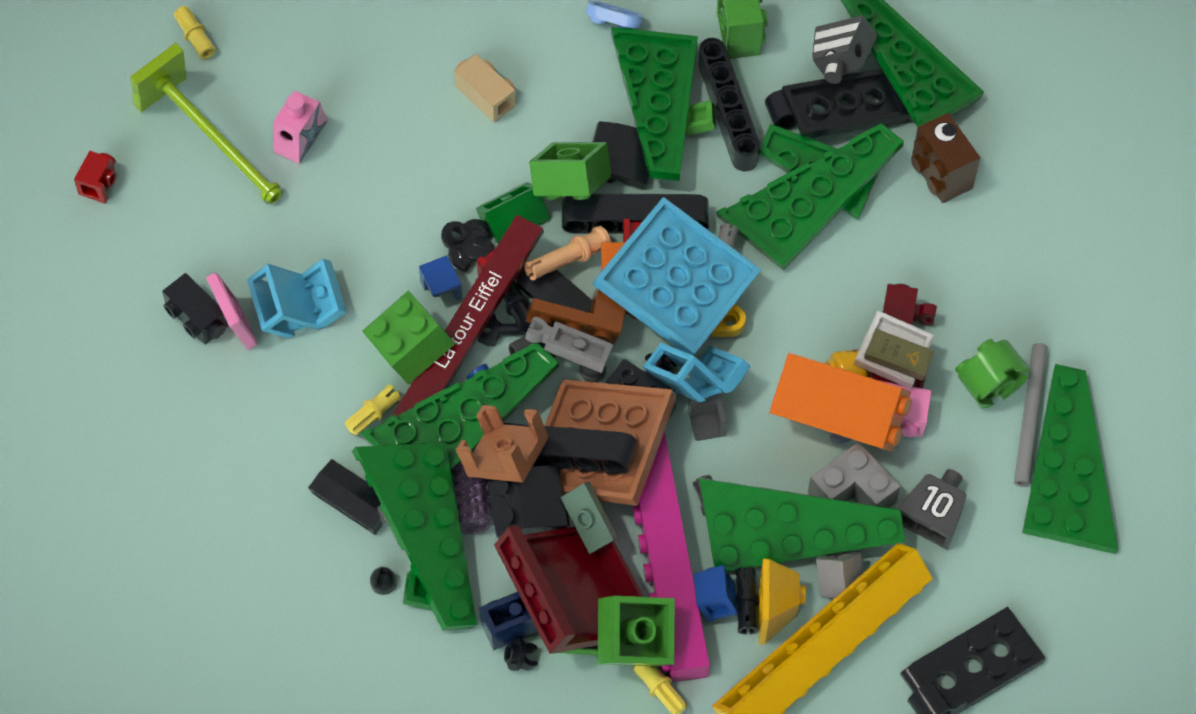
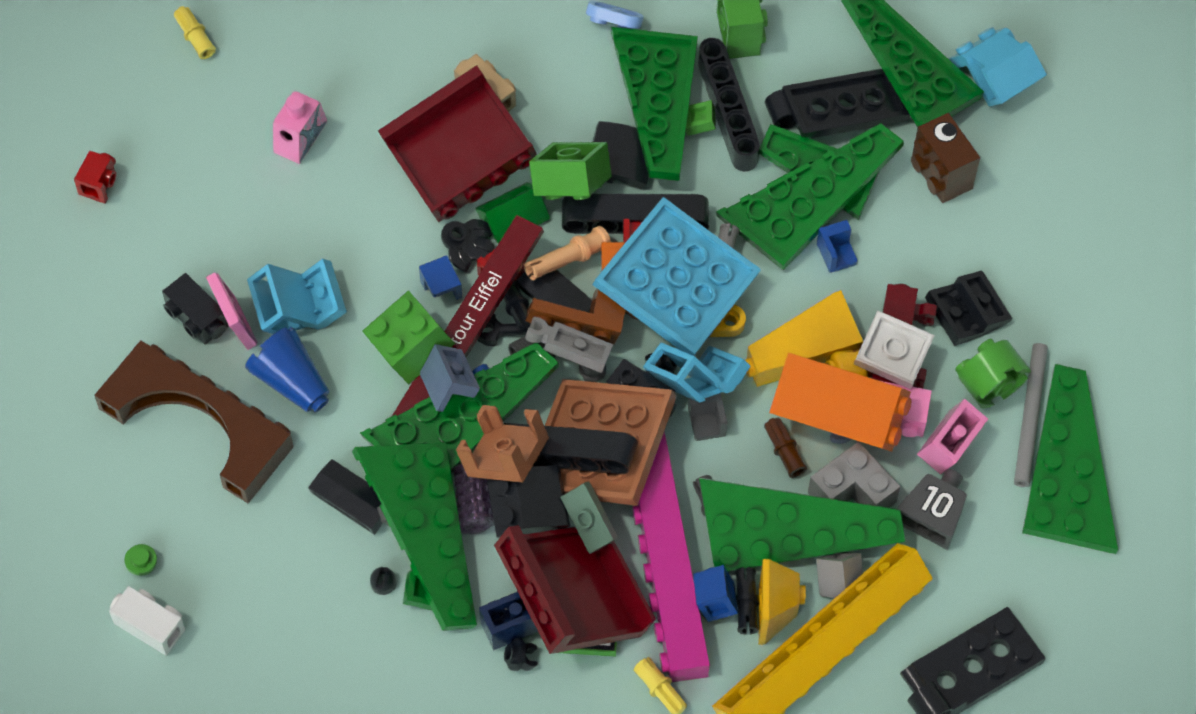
lime tile [130,42,283,204] -> none
light yellow axle [345,384,401,436] -> none
bright green brick [598,596,675,667] -> none
dark grey torso [812,15,877,84] -> none
olive tile [864,328,934,381] -> none
none -> reddish brown arch [94,340,293,504]
none -> white brick [109,586,185,656]
none -> bright green plate [124,544,157,576]
none -> blue cone [245,326,330,412]
none -> dark red panel [378,65,537,223]
none -> sand blue panel [420,344,480,412]
none -> yellow slope [745,290,863,387]
none -> reddish brown axle [764,417,807,478]
none -> blue panel [817,220,857,273]
none -> bright pink brick [917,399,988,475]
none -> black slope [925,270,1012,346]
none -> medium azure piece [949,27,1047,107]

